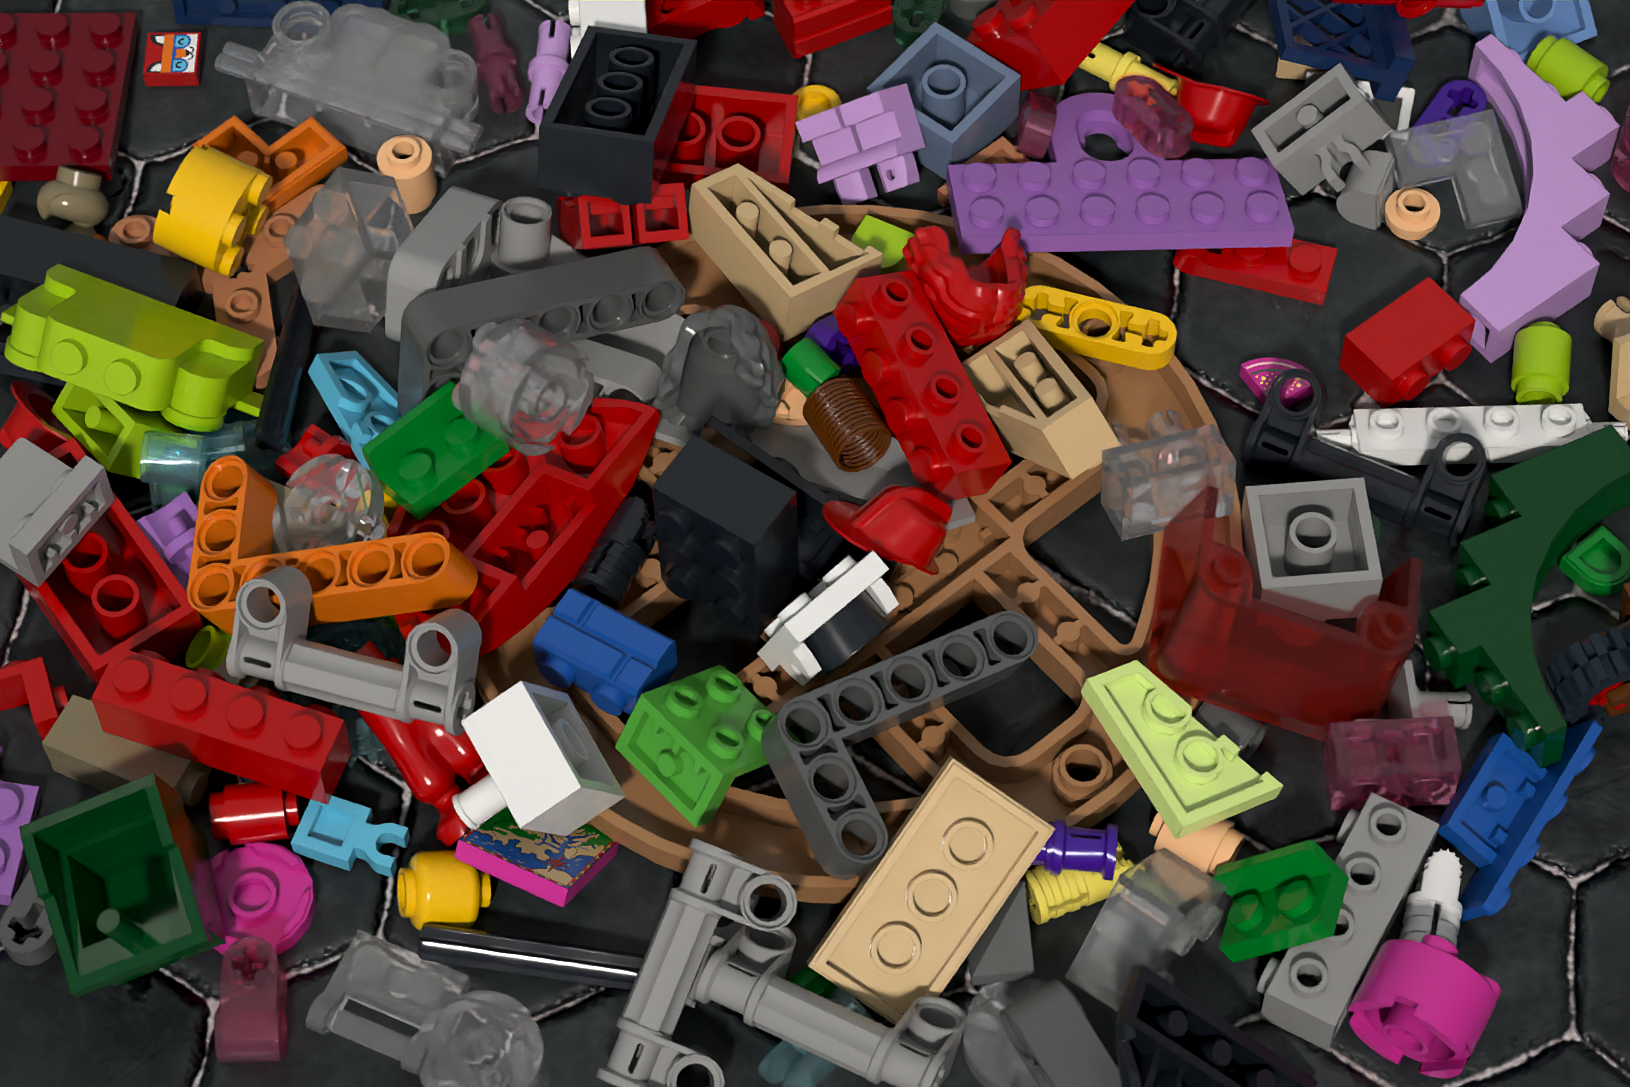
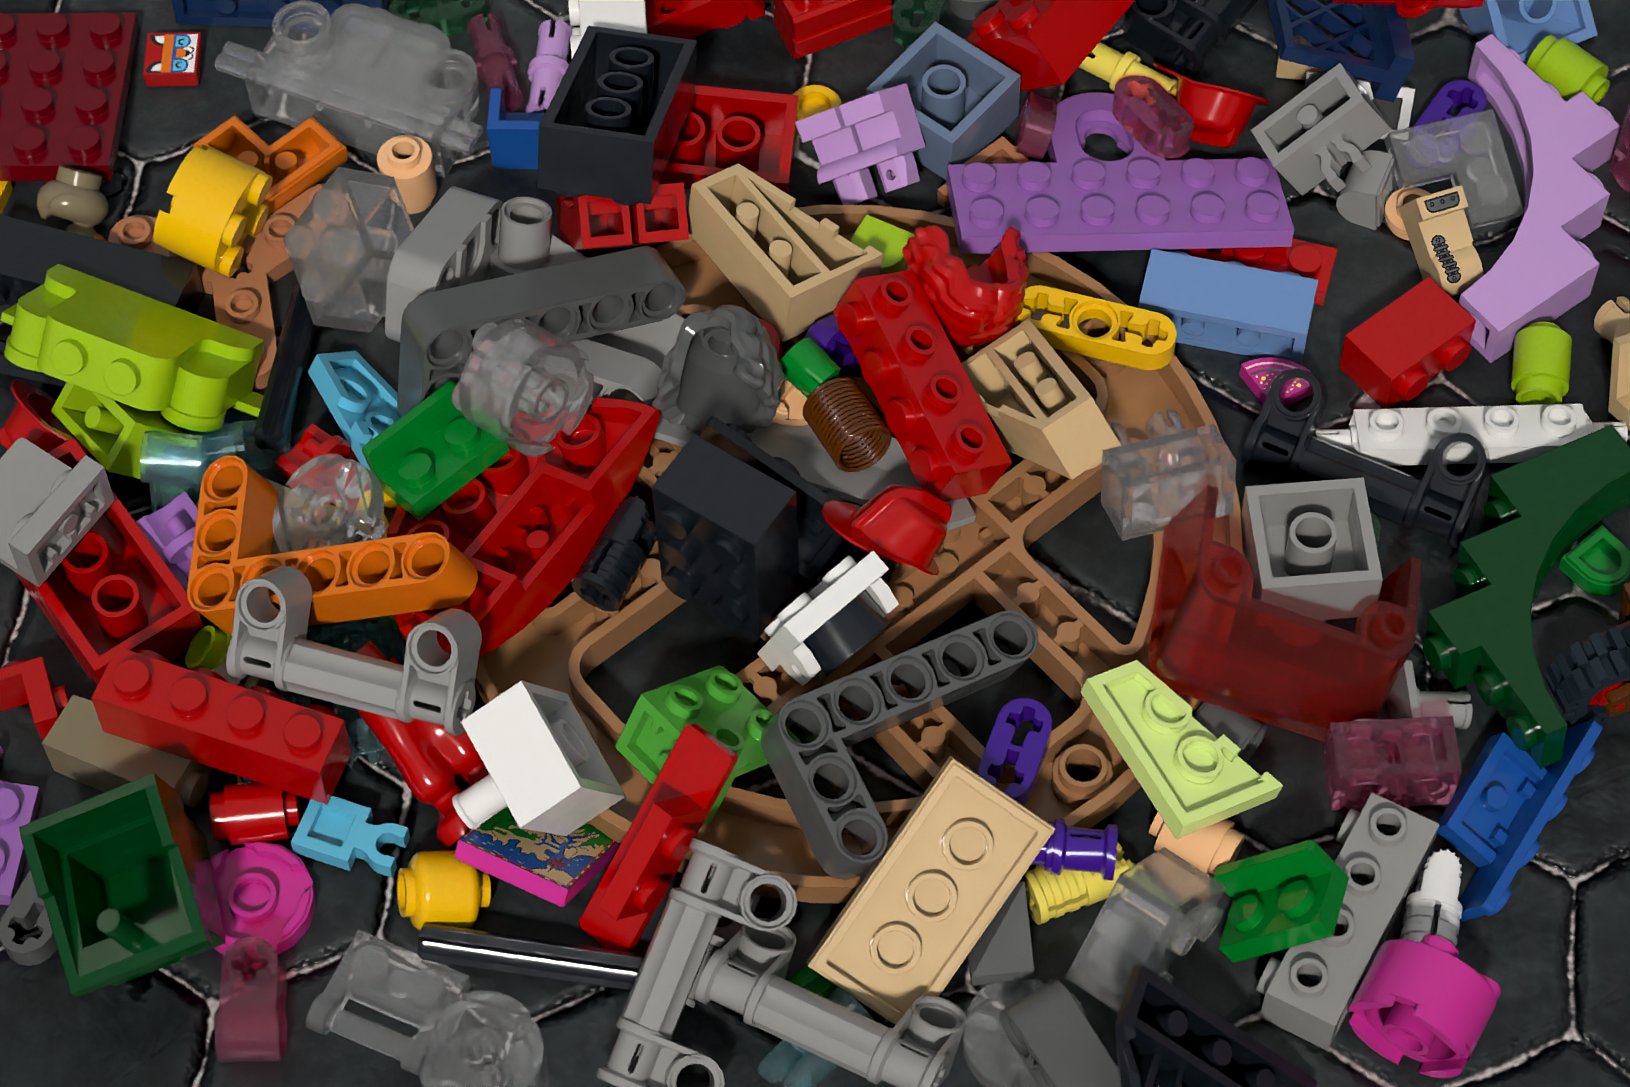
blue brick [533,588,678,716] -> none
none -> blue panel [487,88,545,169]
none -> red bracket [579,723,738,953]
none -> dark purple beam [978,698,1052,806]
none -> medium blue brick [1138,249,1318,365]
none -> tan leg [1398,185,1484,297]

